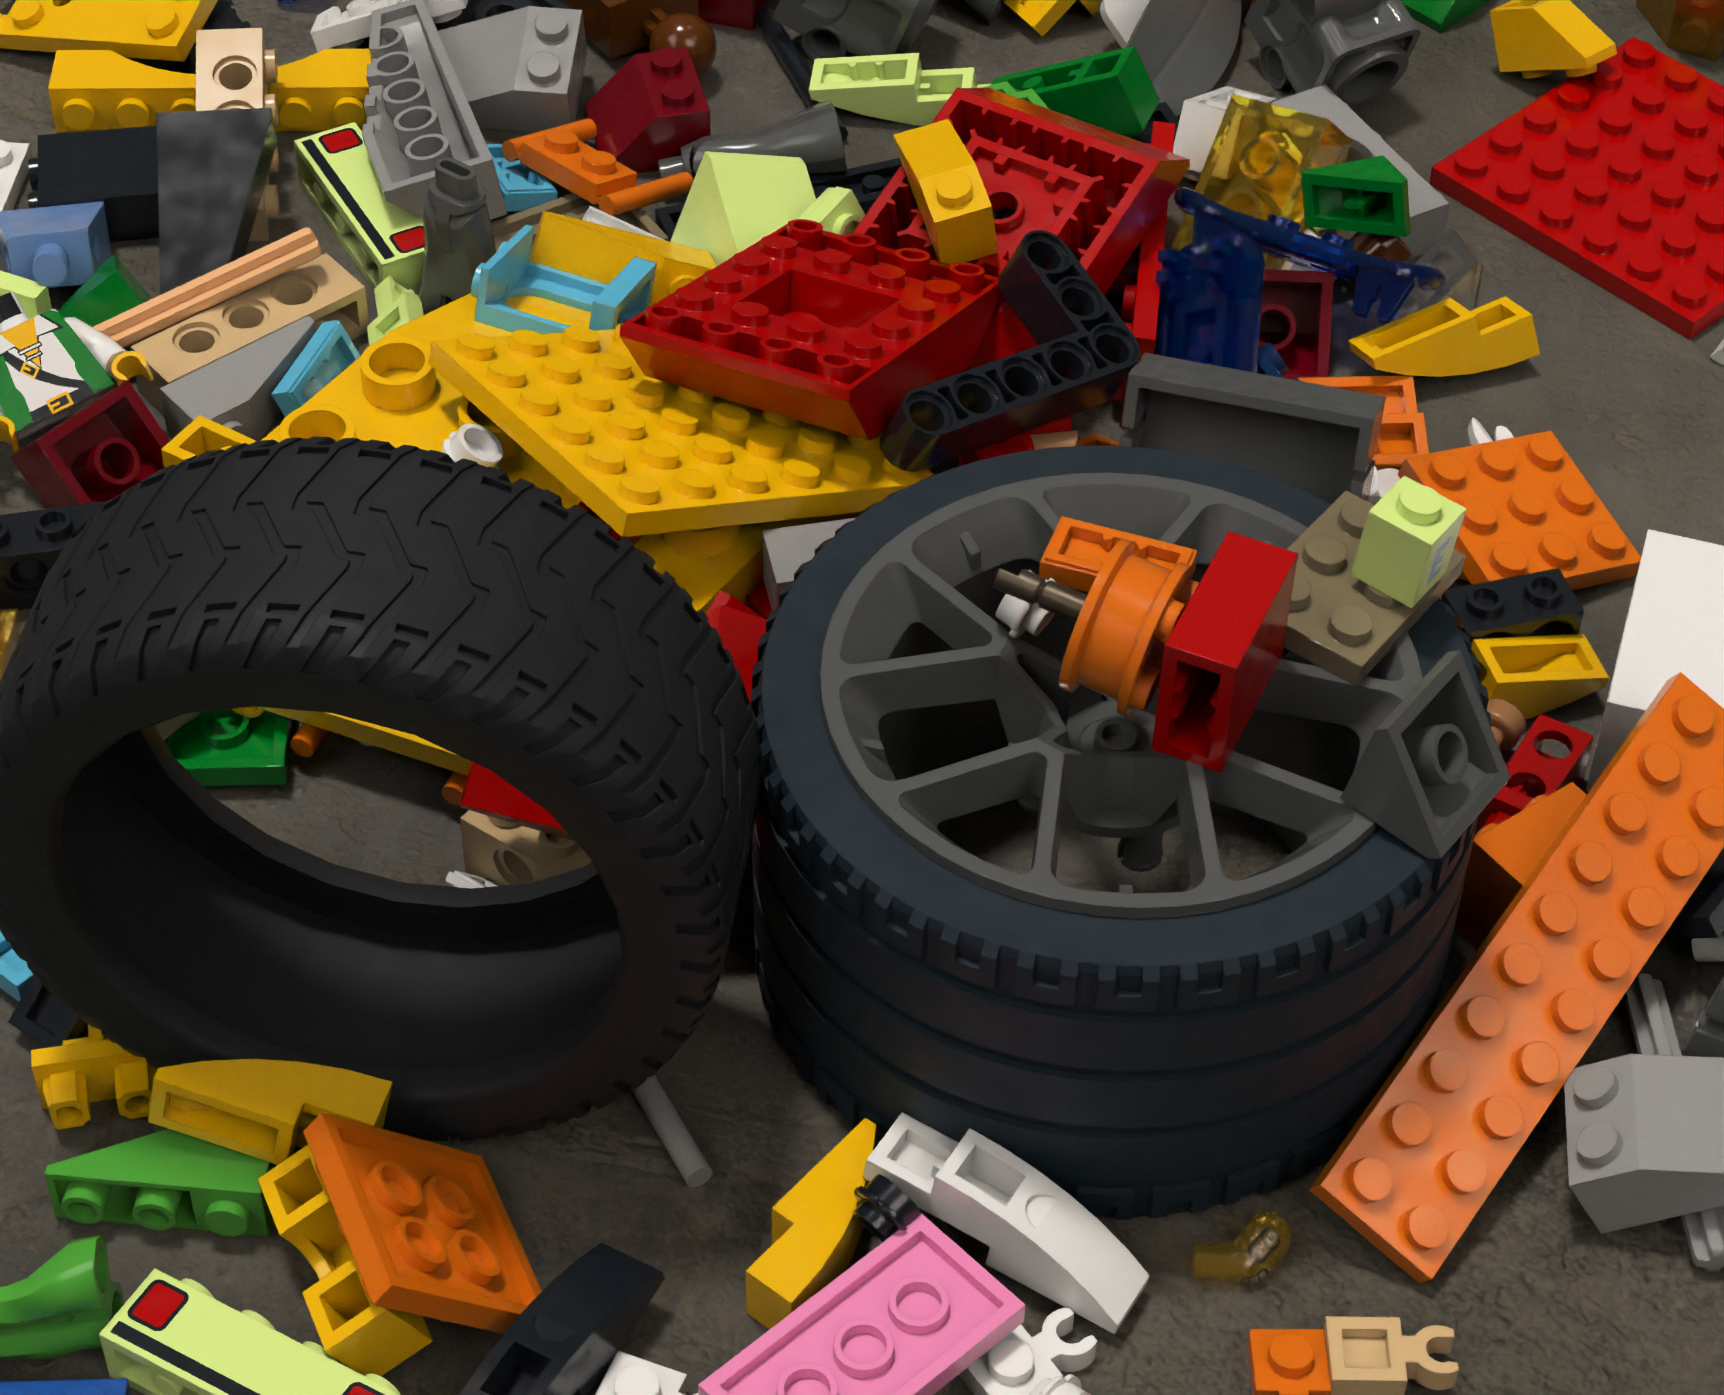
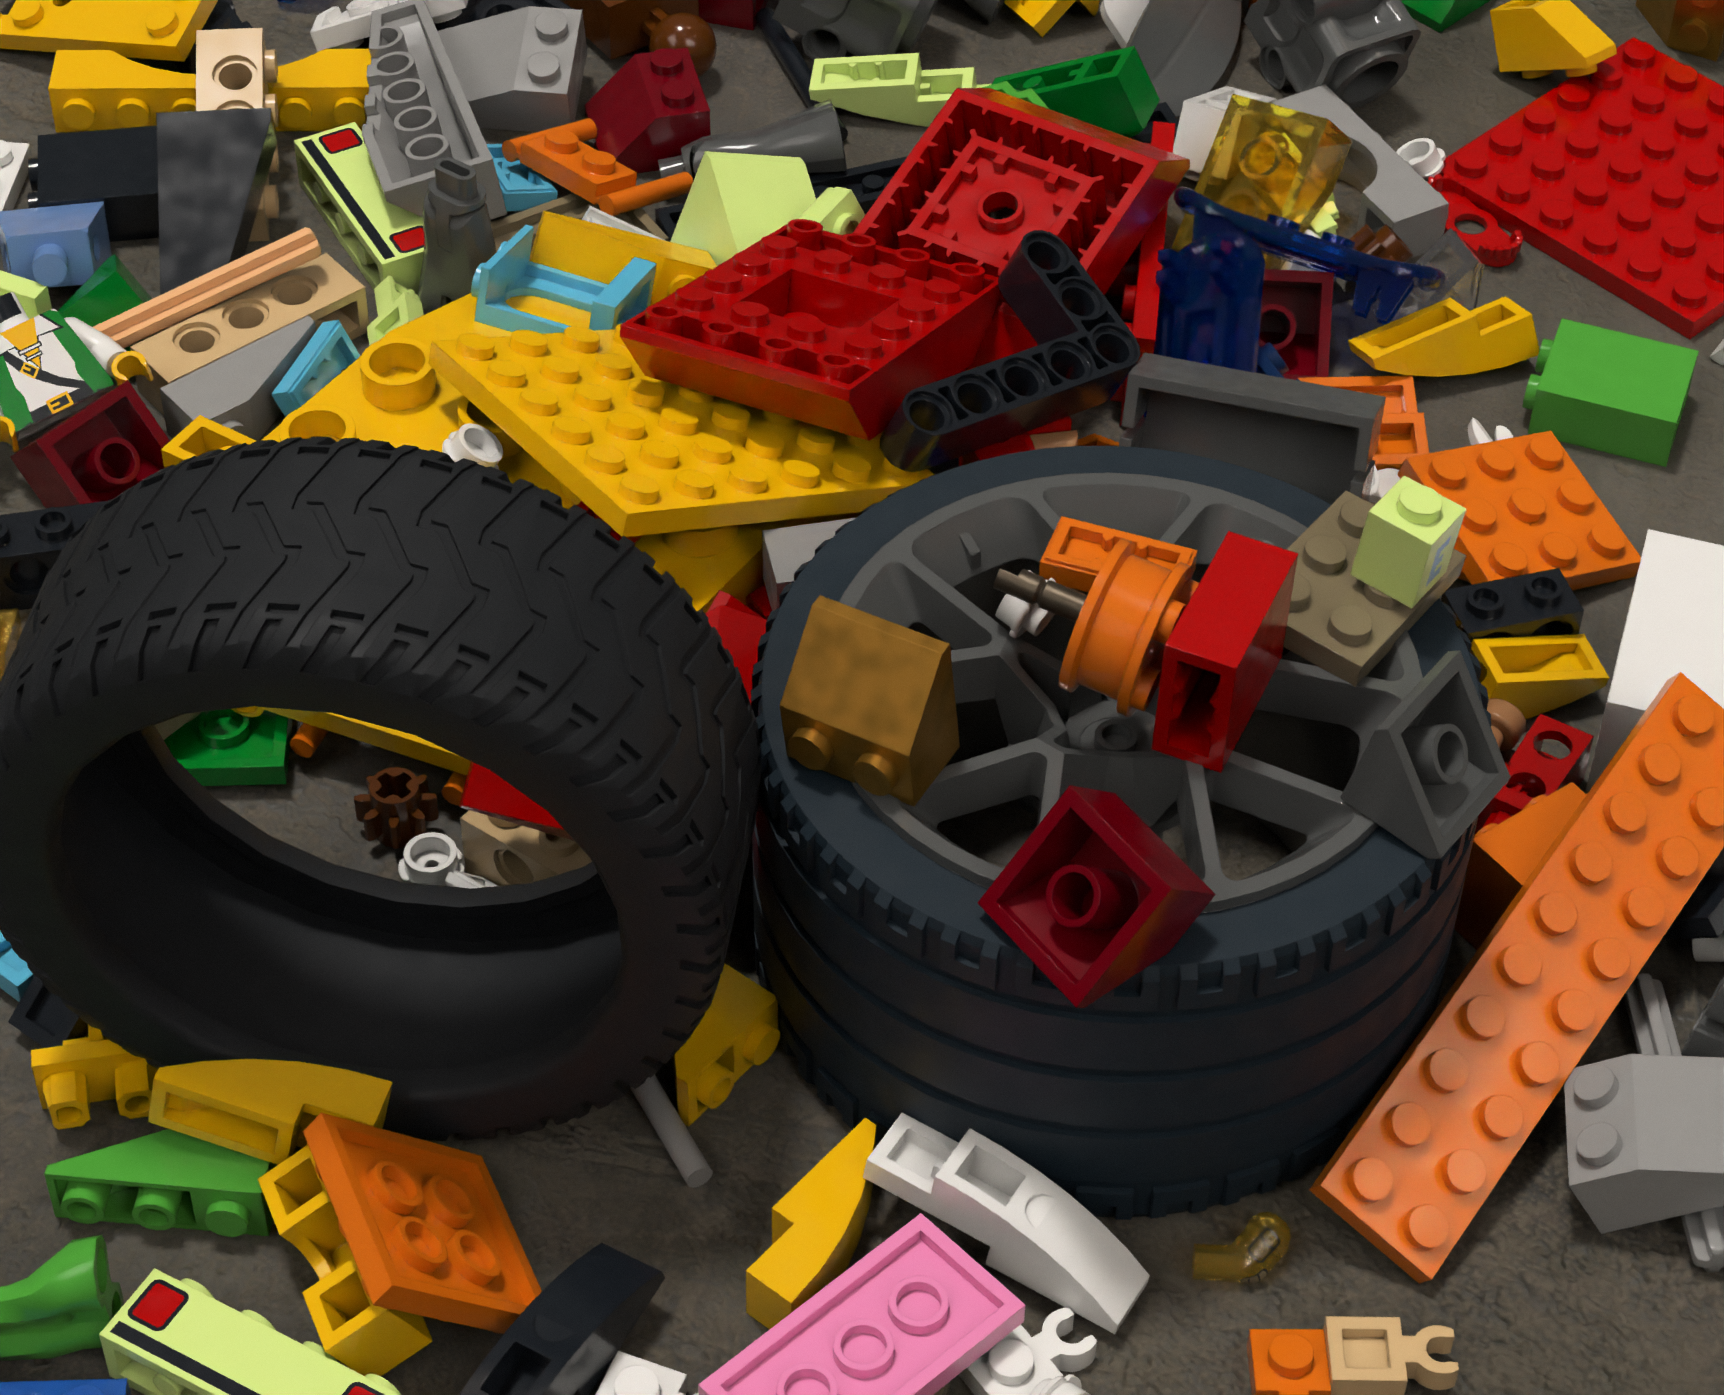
black plate [853,1174,921,1242] -> none
yellow slope [893,119,998,265] -> none
green slope [1301,155,1411,237] -> none
none -> reddish brown gear [354,767,439,849]
none -> white plate [398,832,464,886]
none -> yellow slope [672,963,780,1127]
none -> pearl gold slope [780,595,960,807]
none -> dark red slope [977,785,1216,1008]
none -> white plate [1396,138,1446,181]
none -> red piece [1427,174,1523,267]
none -> bright green brick [1522,318,1699,467]

